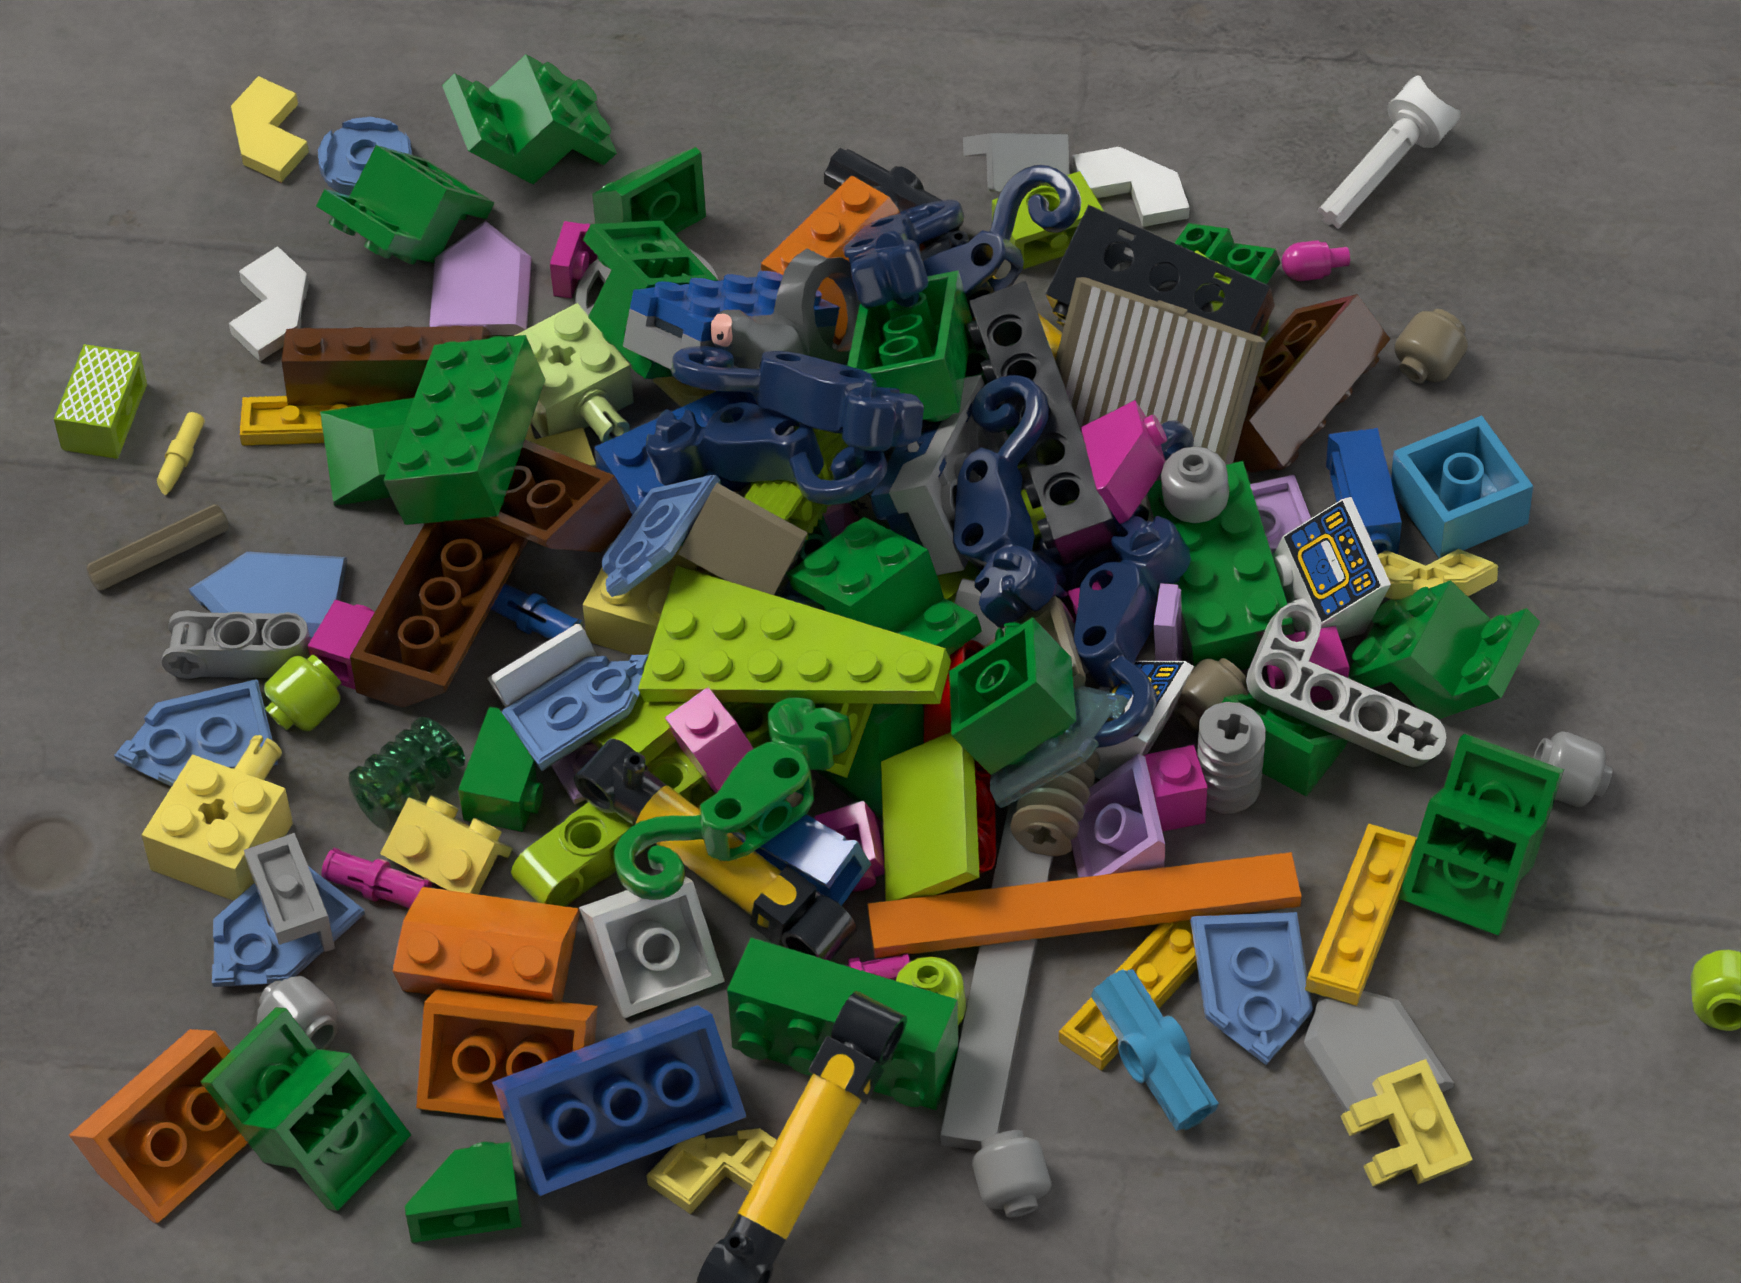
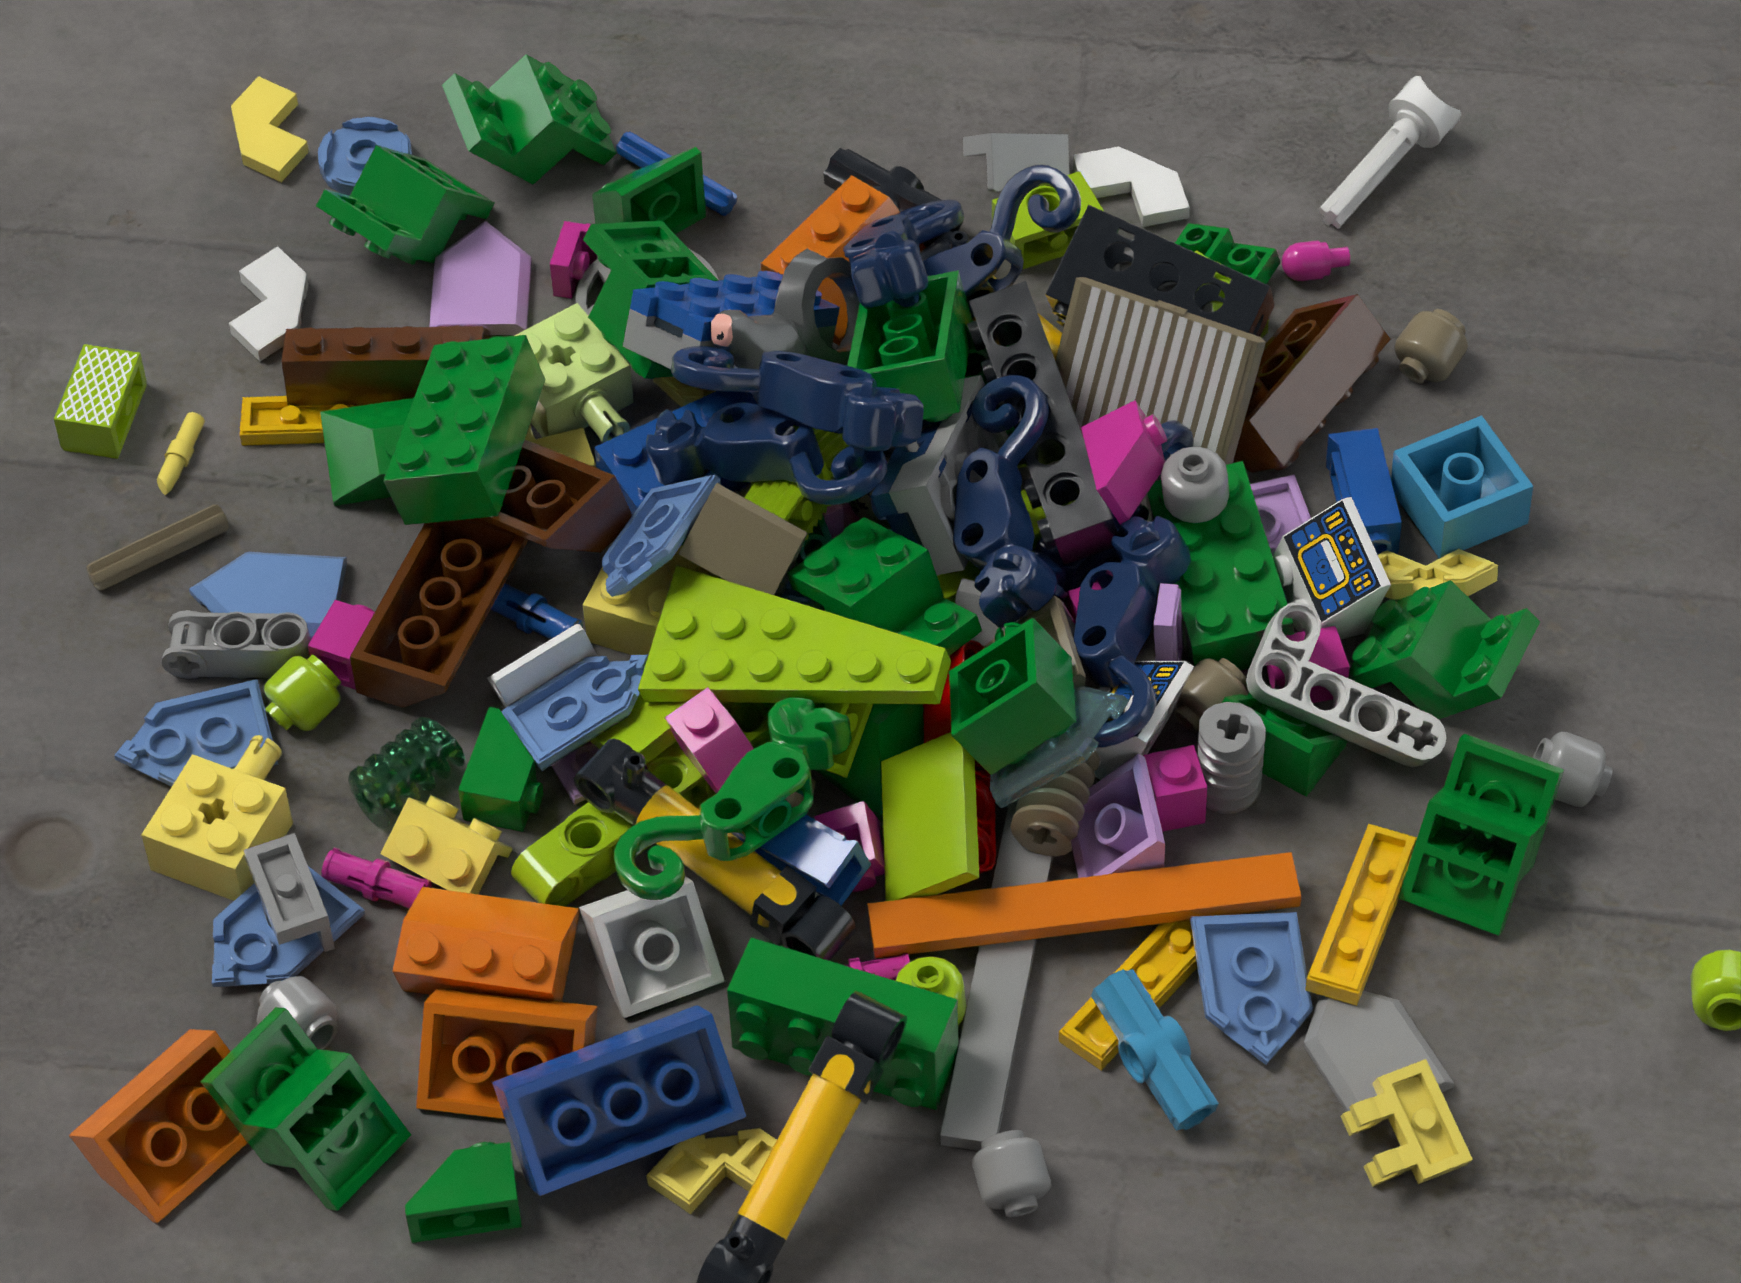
none -> blue axle [616,132,737,216]

